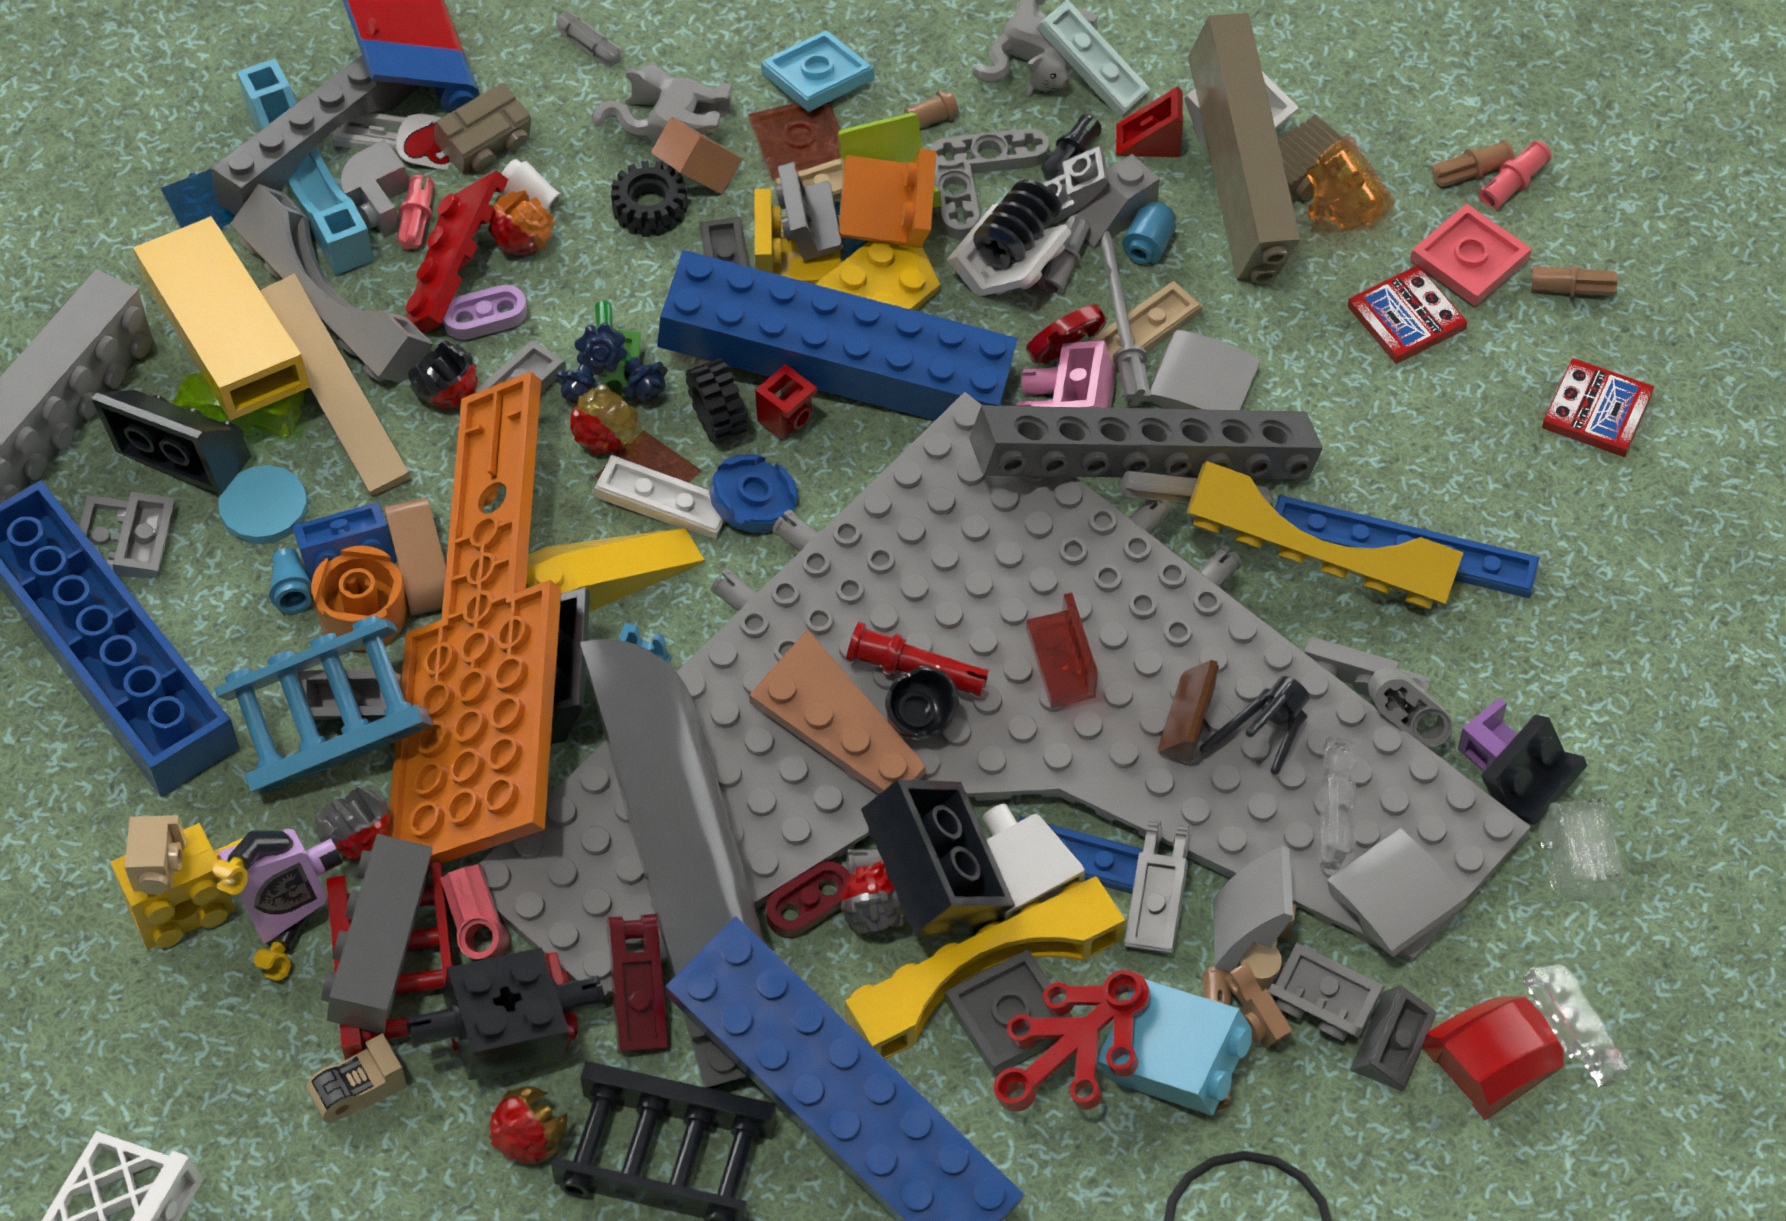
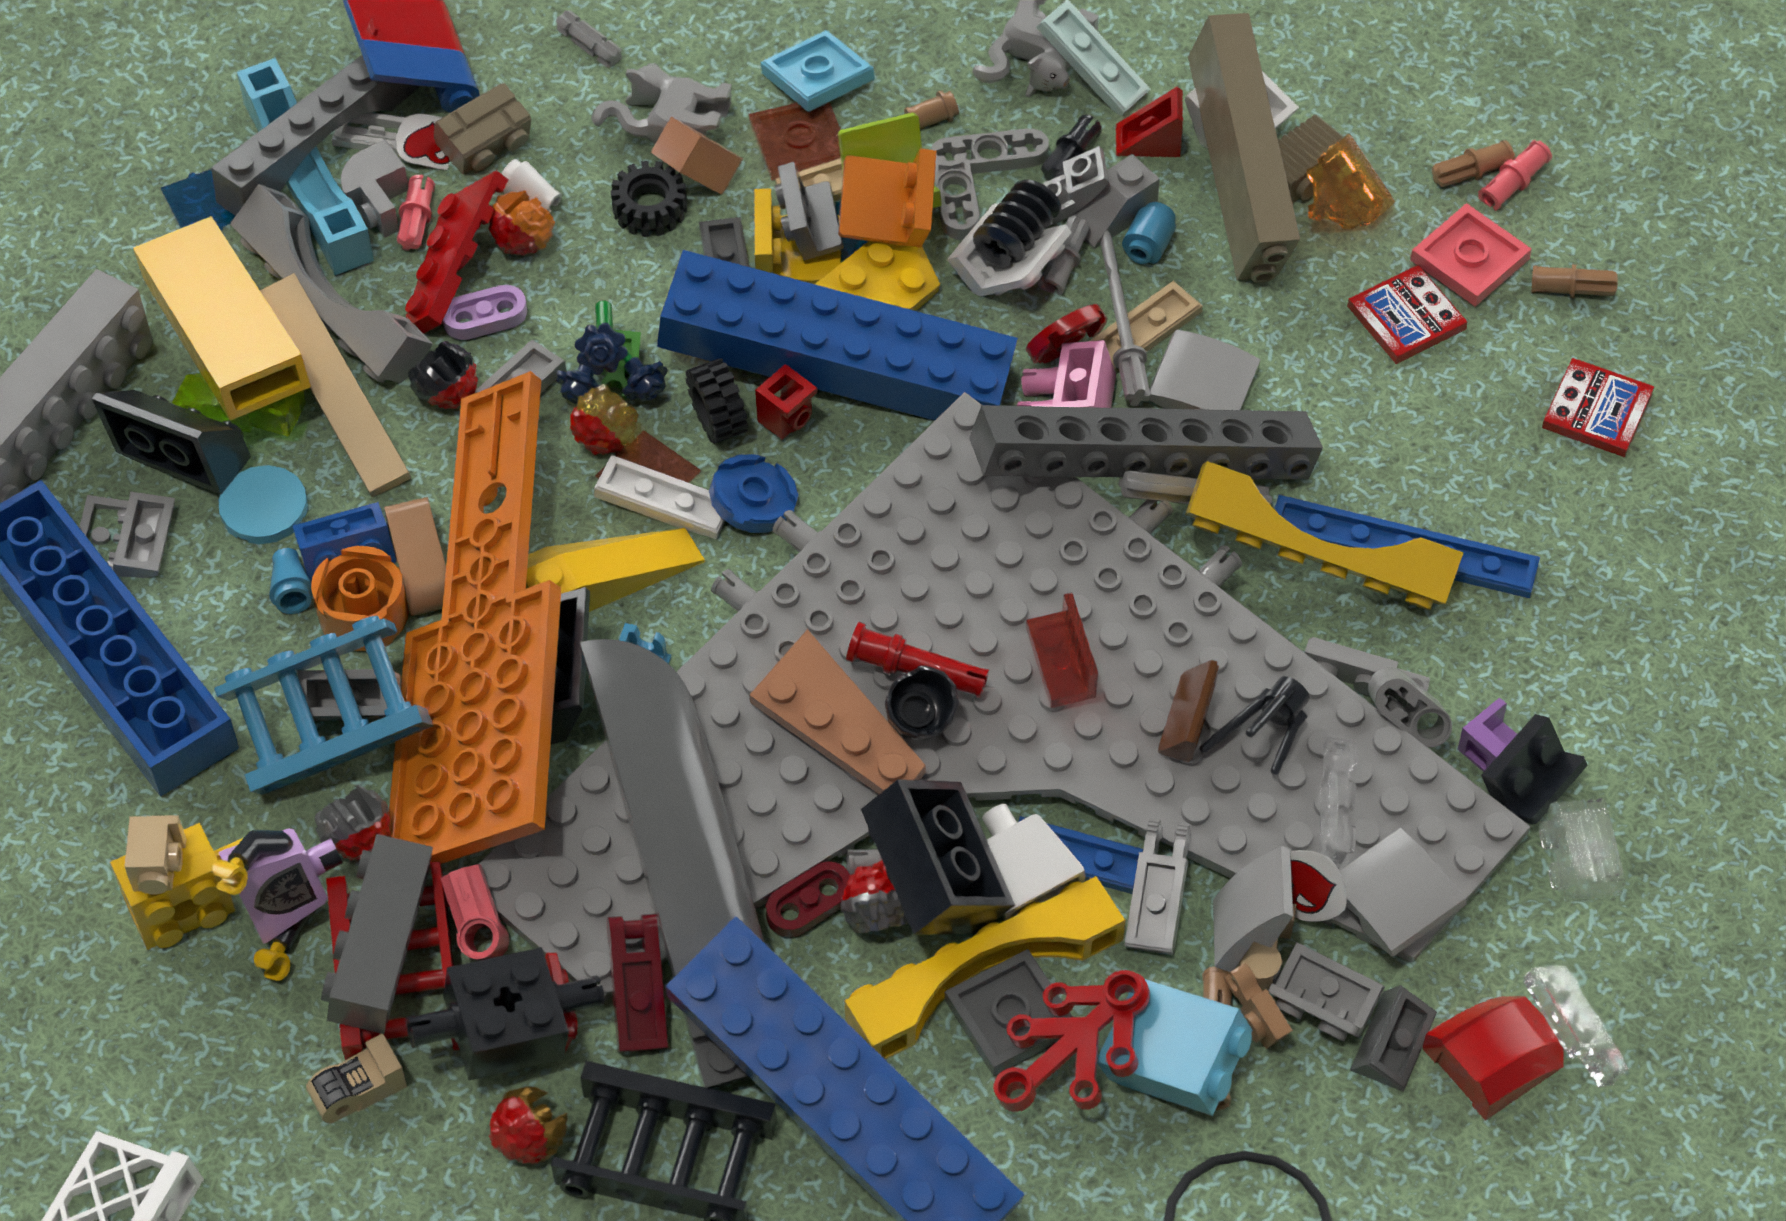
none -> sticker [1290,850,1347,922]

